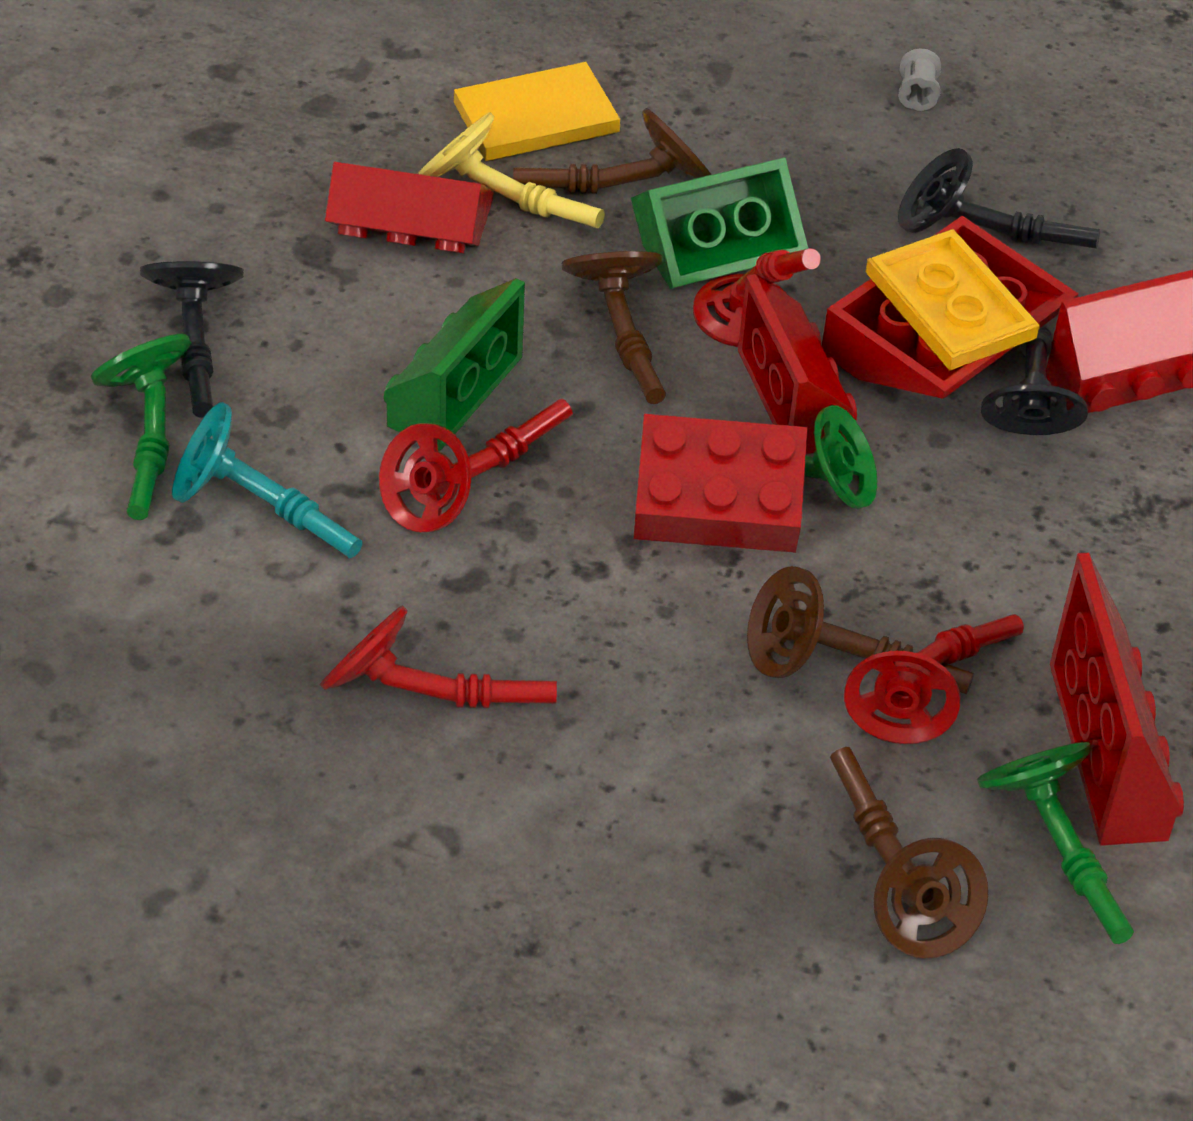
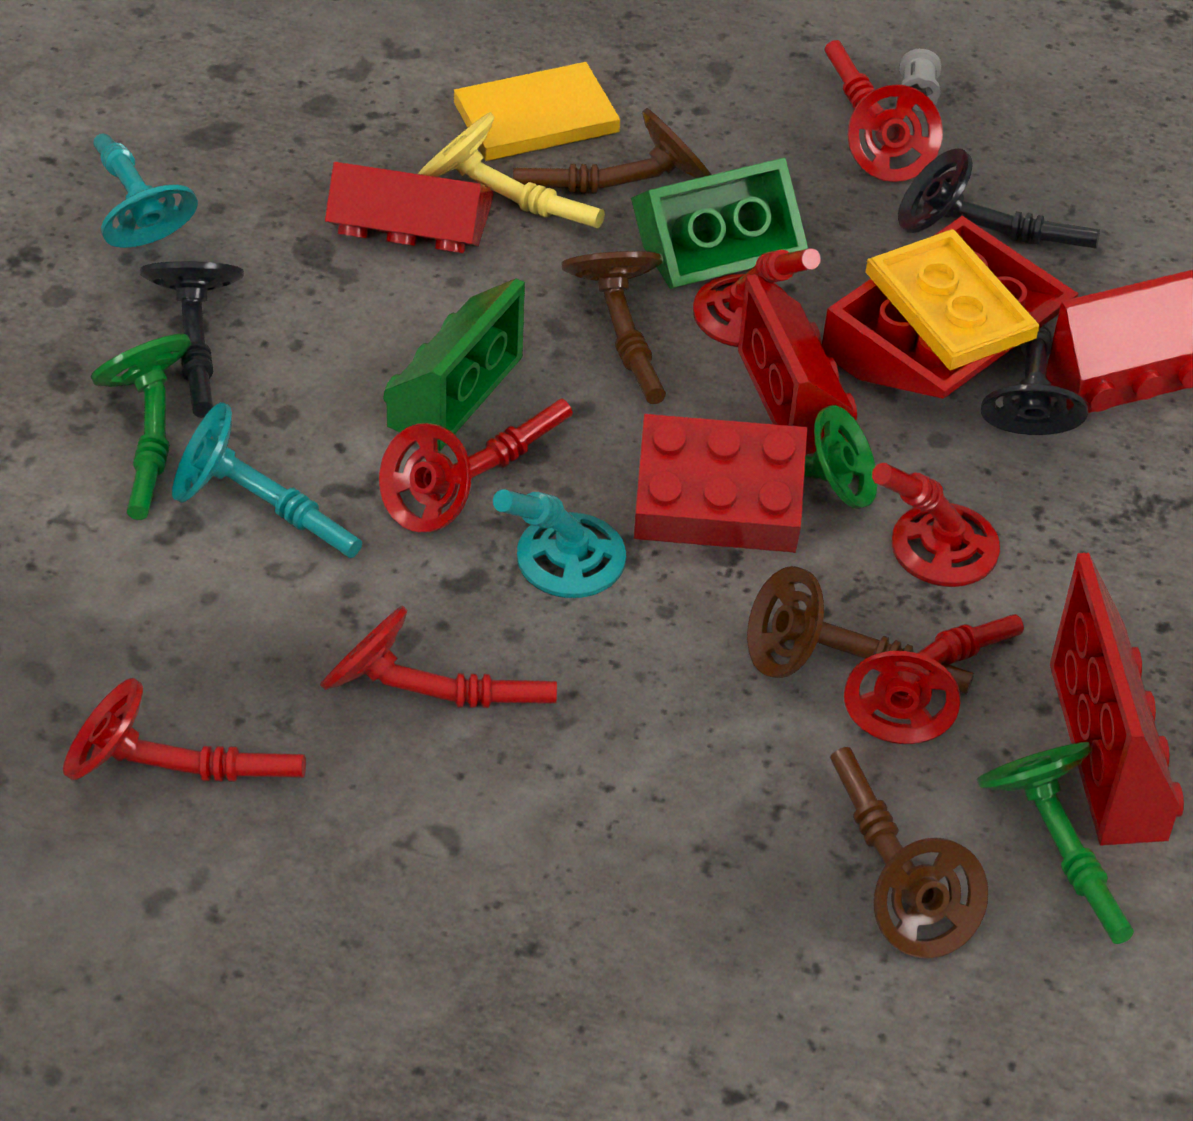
none -> red dish [63,678,306,782]
none -> teal dish [93,133,198,248]
none -> teal dish [493,489,626,598]
none -> red dish [824,40,943,182]
none -> red dish [872,463,1000,587]

